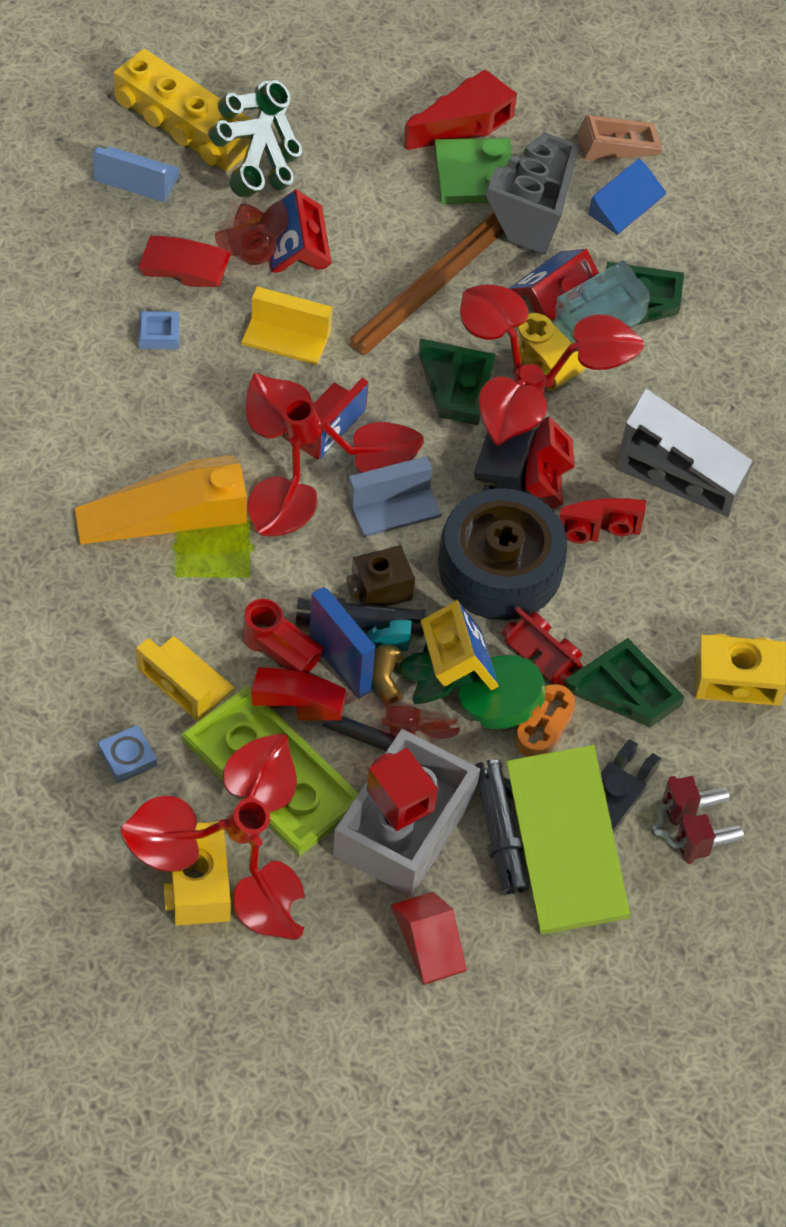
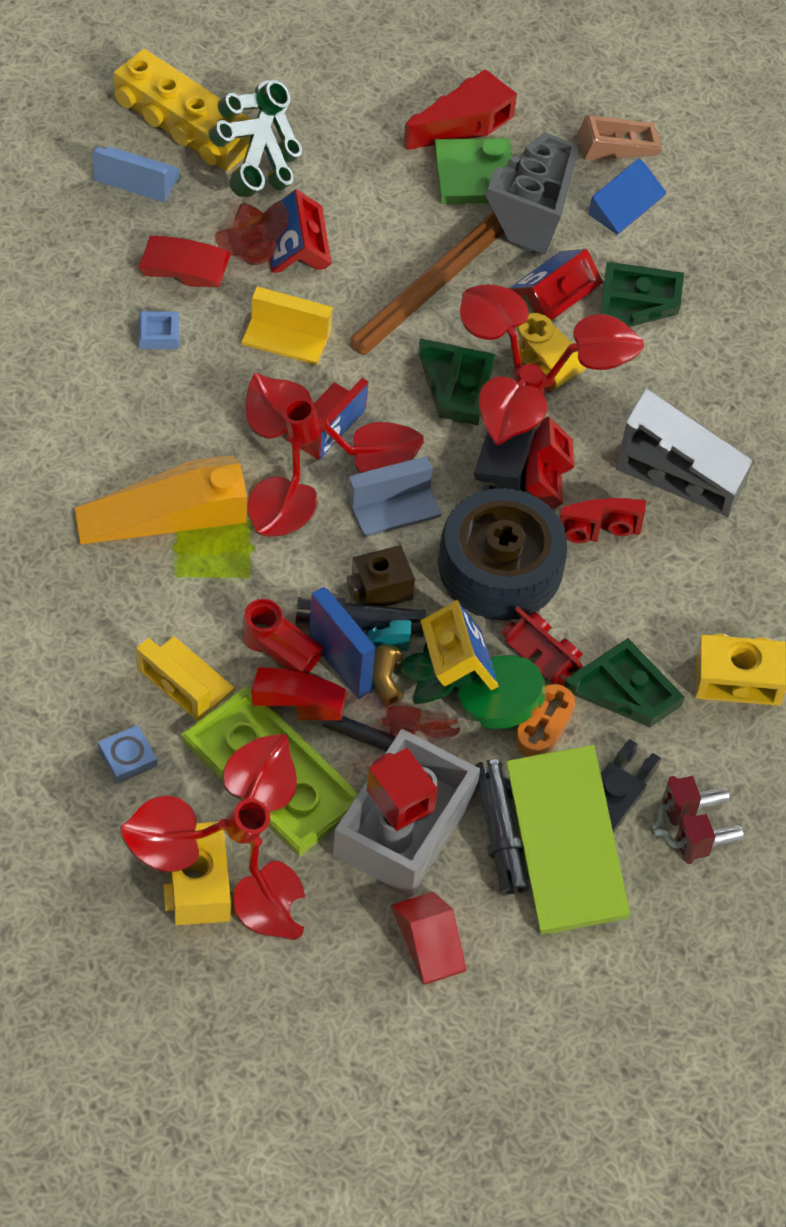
clear light blue brick [556,260,650,342] -> none

